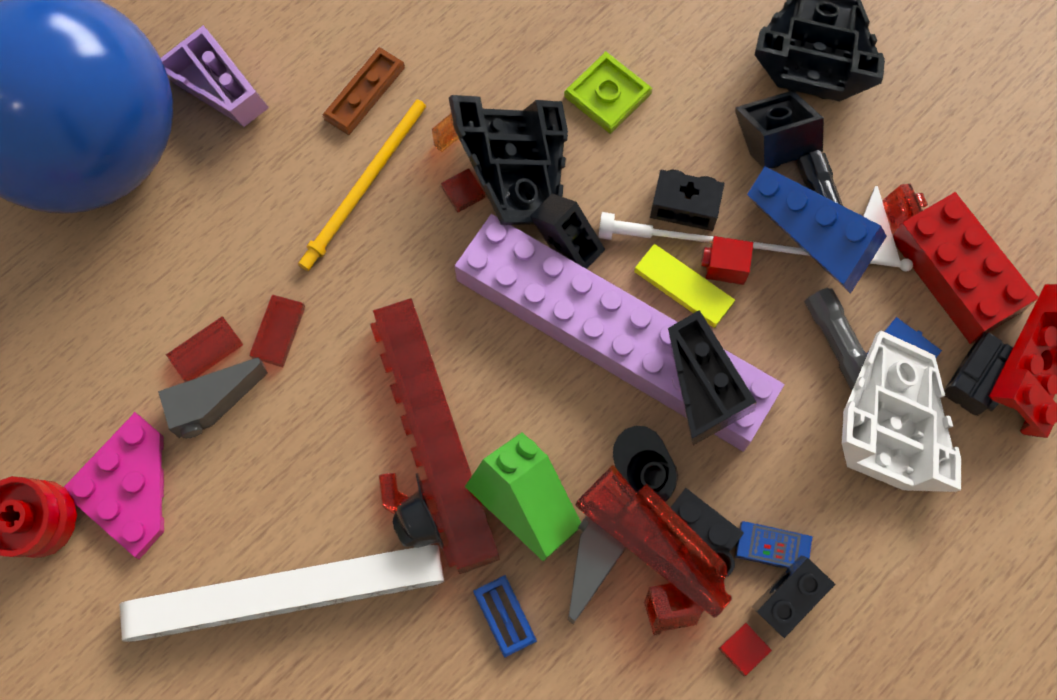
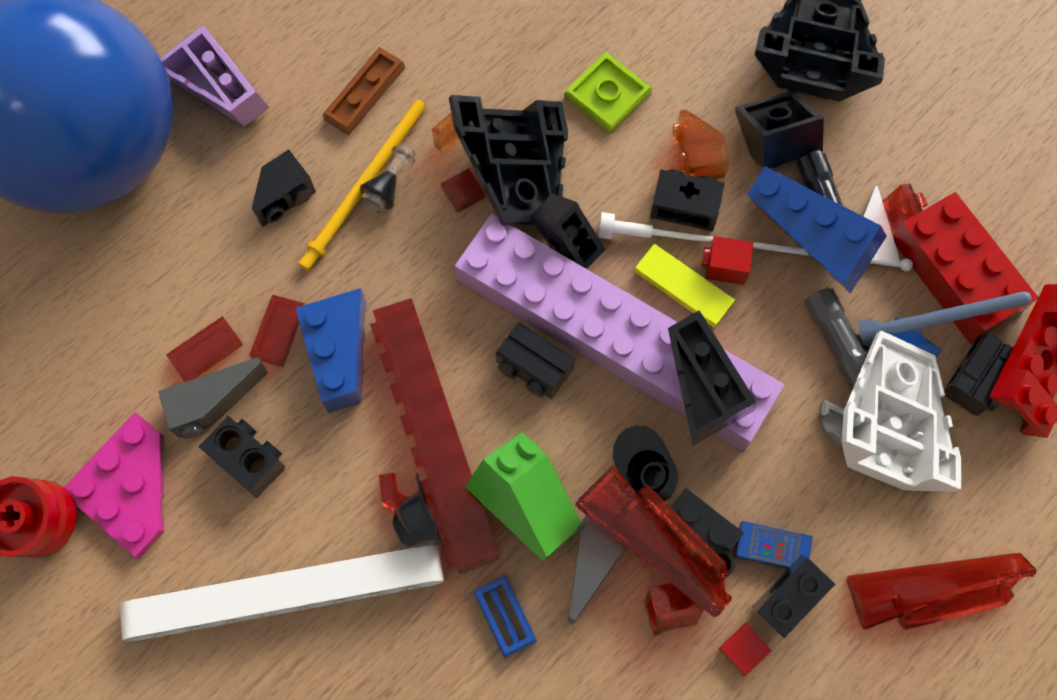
none -> black brick [198,416,286,498]
none -> black slope [252,150,316,227]
none -> blue wedge [295,288,367,413]
none -> piece [360,143,416,213]
none -> black brick [495,322,575,399]
none -> clear orange slope [673,110,729,179]
none -> light grey tile [819,400,844,447]
none -> clear red wedge [847,553,1036,630]
none -> sand blue piece [858,292,1032,348]

